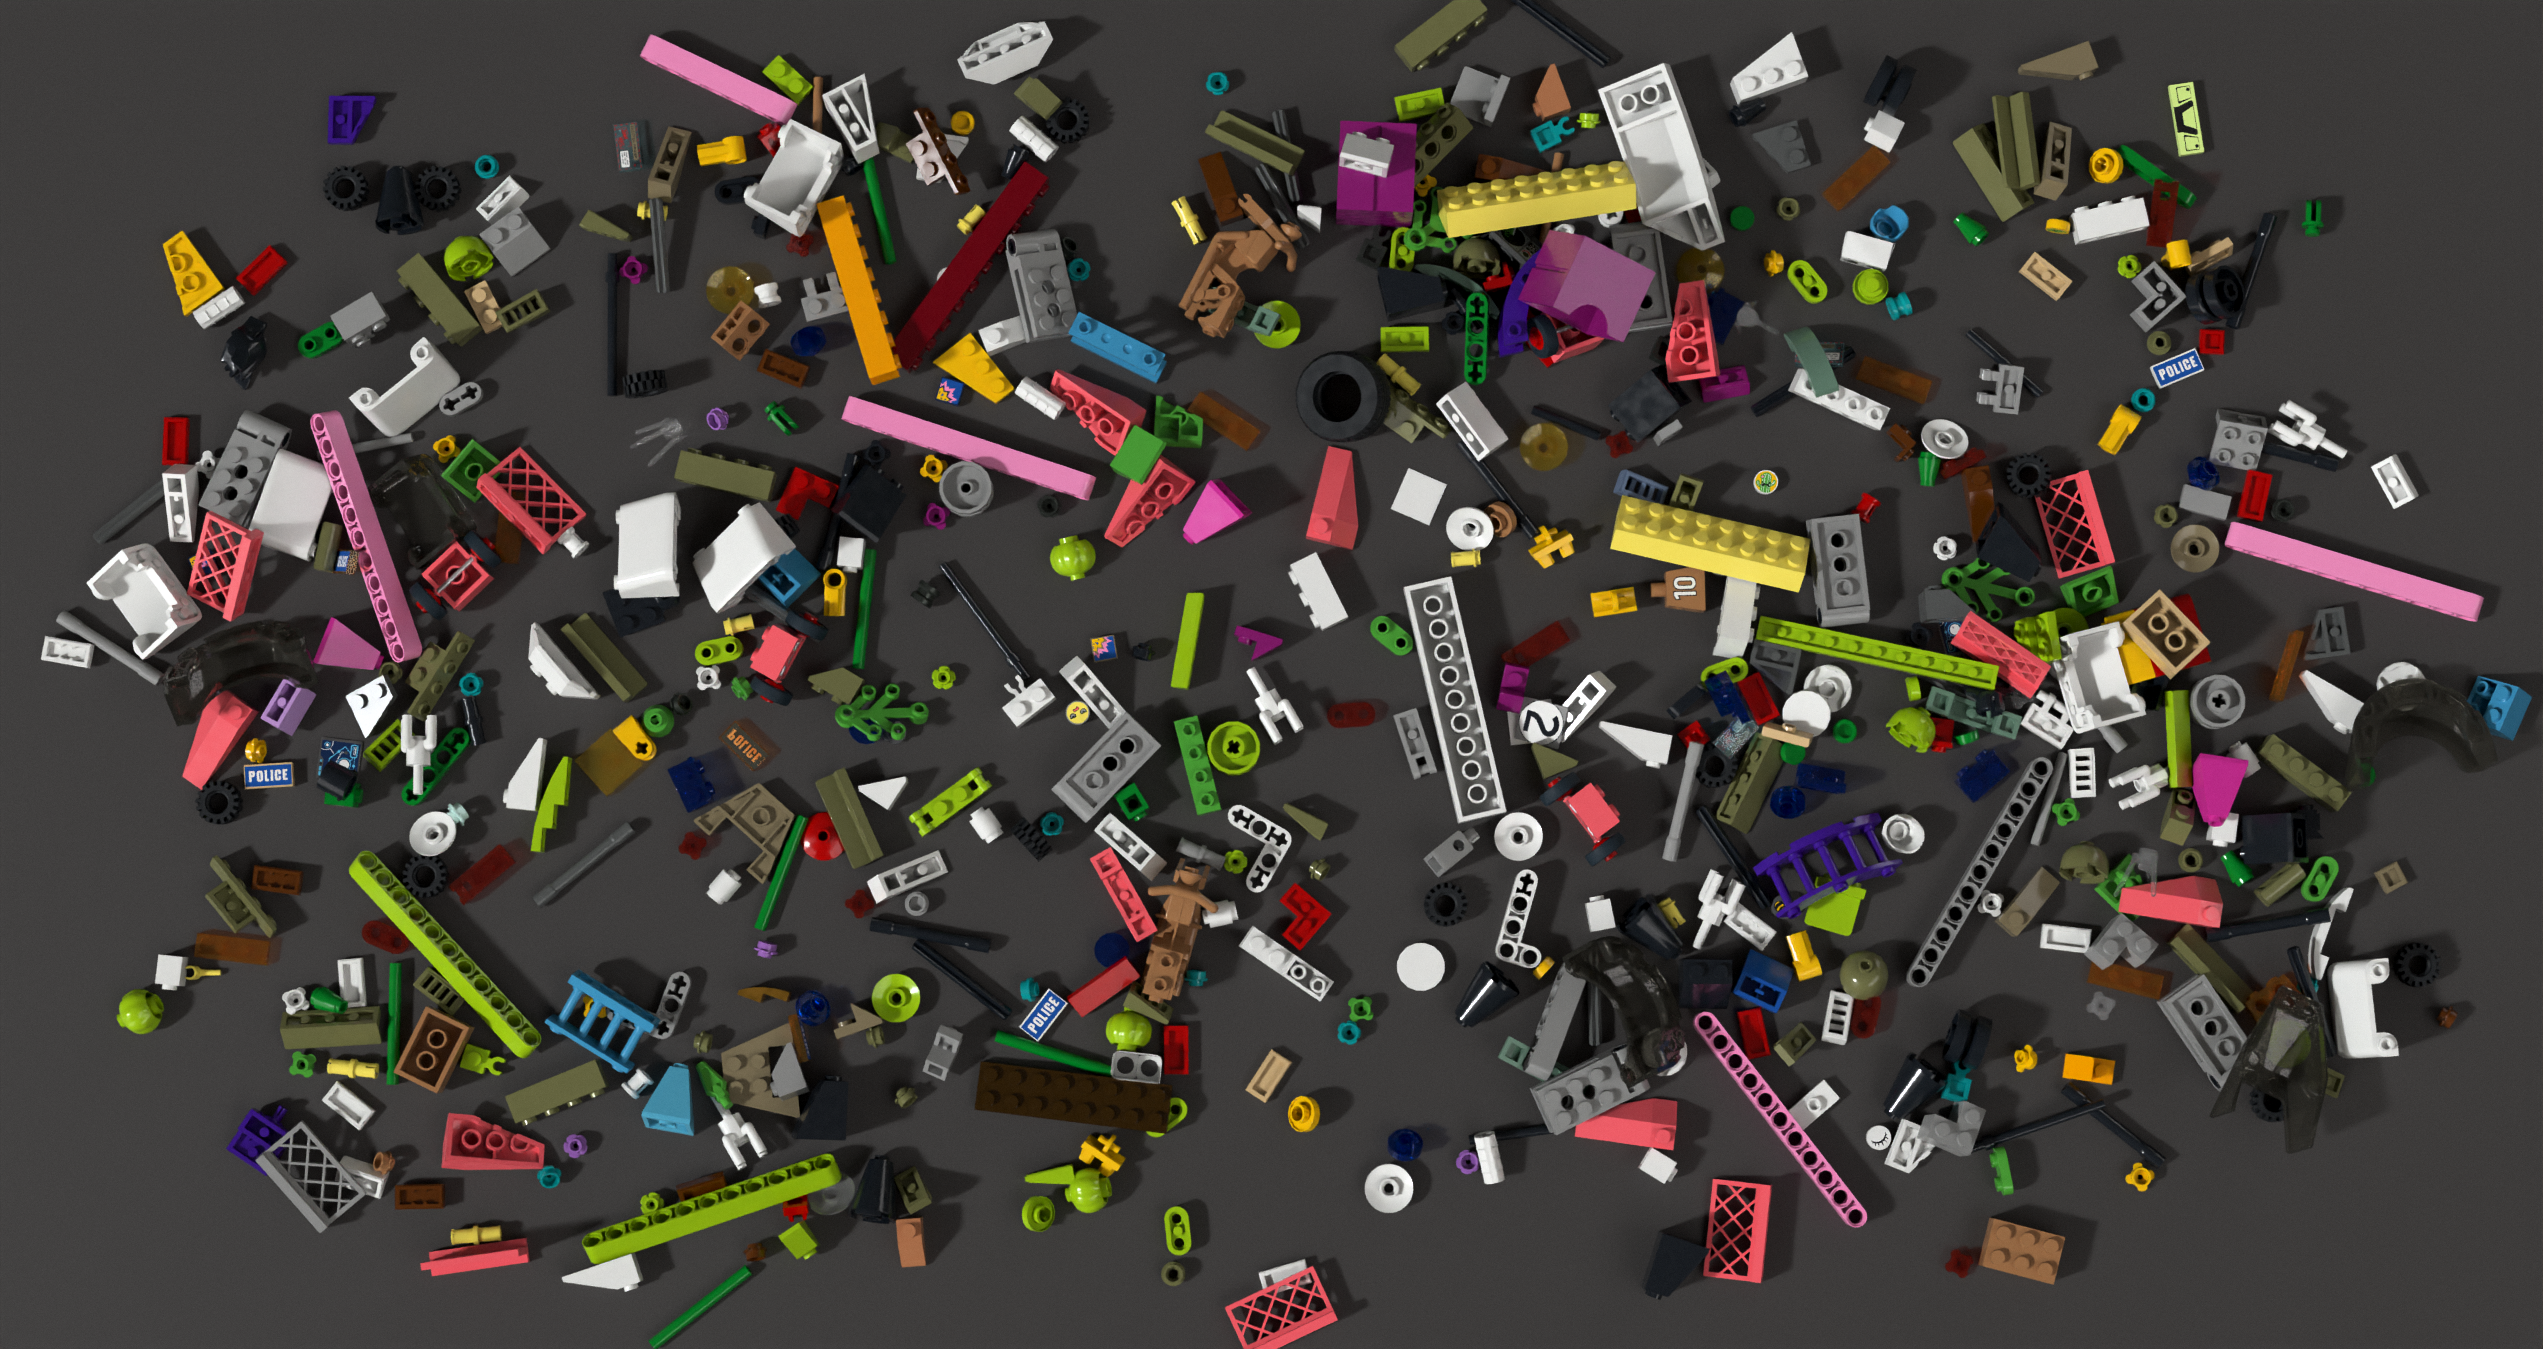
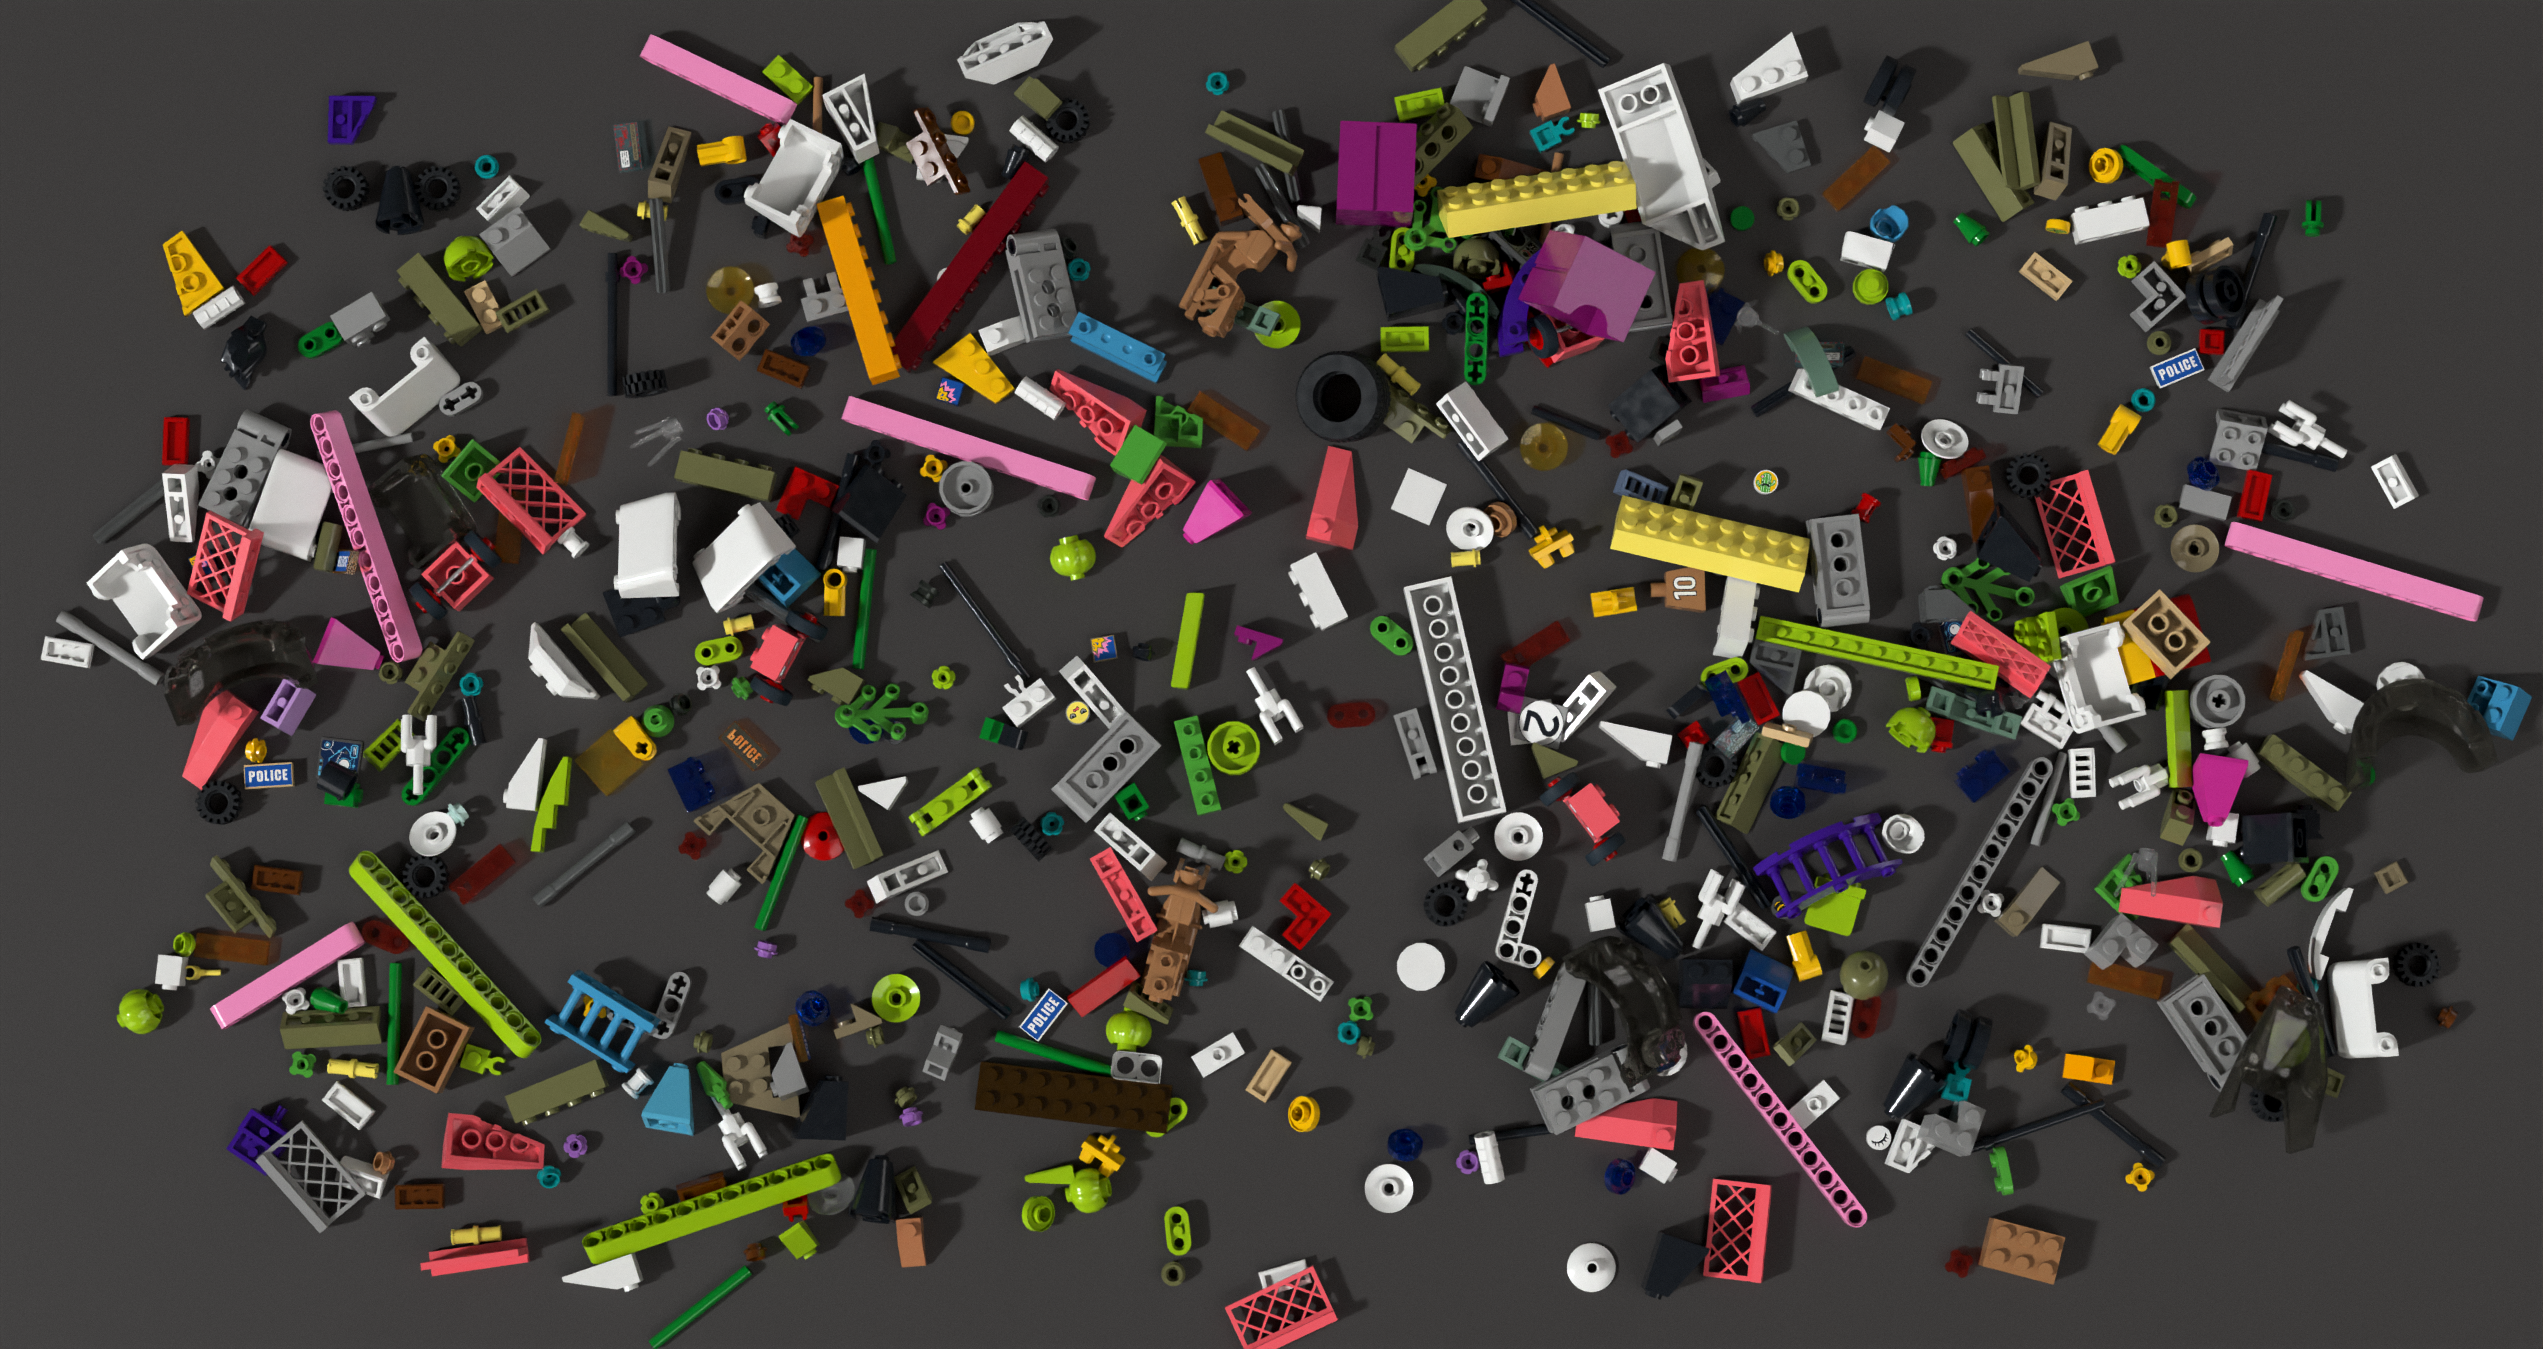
wing [346,674,398,738] -> none
pearl gold slope [737,987,792,1003] -> none
red tile [1164,1026,1189,1074] -> none
white beam [1228,805,1291,893] -> none
white slope [1339,132,1394,178] -> none
green tile [1954,729,1980,745] -> none
olive cylinder [2059,841,2109,884] -> none
yellowish green tile [2168,82,2204,157] -> none
black piece [2206,908,2331,943] -> none
none -> lime plate [173,932,196,957]
none -> bright pink beam [210,921,366,1030]
none -> clear orange tile [554,412,585,486]
none -> medium lavender plate [899,1107,923,1127]
none -> leg [979,717,1029,751]
none -> white plate [1191,1032,1245,1078]
none -> olive plate [1356,1036,1375,1059]
none -> white plant [1455,859,1498,902]
none -> white dish [1567,1243,1616,1292]
none -> clear blue plate [1605,1158,1635,1195]
none -> white wheel [2202,728,2229,750]
none -> light grey fence [2207,295,2283,392]

